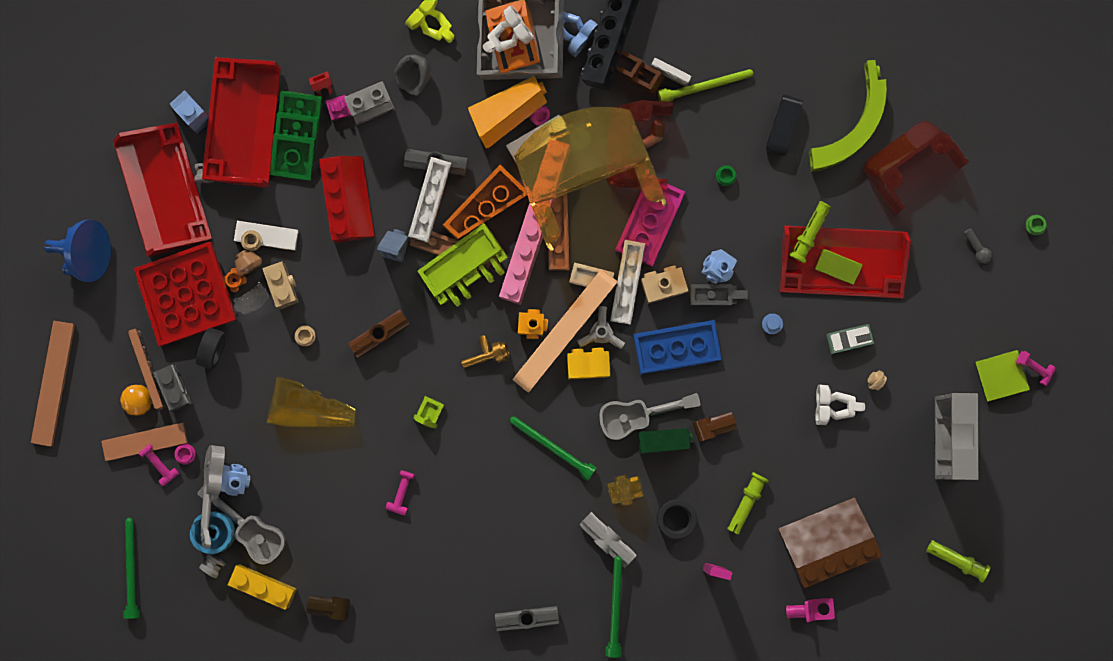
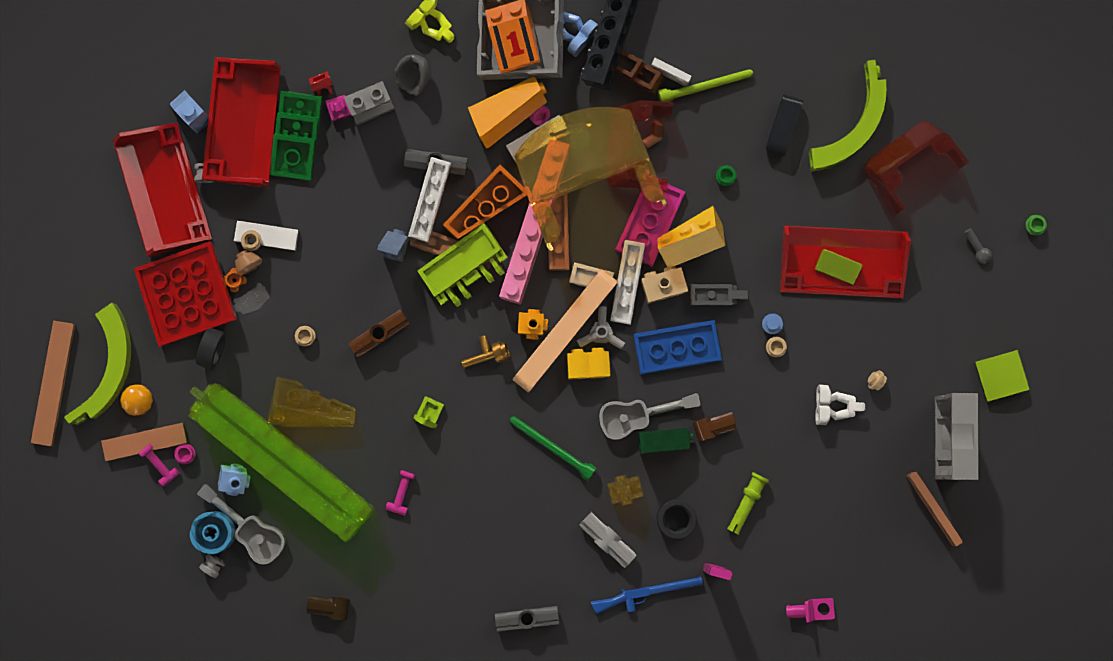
blue piece [44,220,111,282] -> none
green piece [123,518,140,619] -> none
nougat tile [128,329,167,410] -> none
dark grey brick [154,364,193,412] -> none
light grey piece [200,445,225,549] -> none
yellow brick [228,564,297,610] -> none
tan brick [262,261,299,309] -> none
red slope [319,156,375,243] -> none
white piece [483,5,535,53] -> none
green piece [605,556,622,658] -> none
light blue brick [701,249,737,284] -> none
reddish brown slope [778,497,882,588] -> none
lime pin [789,201,831,263] -> none
slope [826,324,874,354] -> none
lime pin [926,540,991,583] -> none
dark pink piece [1016,351,1057,386] -> none
none -> lime arch [64,303,131,425]
none -> clear neon green piece [188,383,376,542]
none -> blue piece [591,575,703,615]
none -> yellow wedge [657,206,725,268]
none -> tan plate [766,337,787,358]
none -> nougat tile [906,472,962,546]

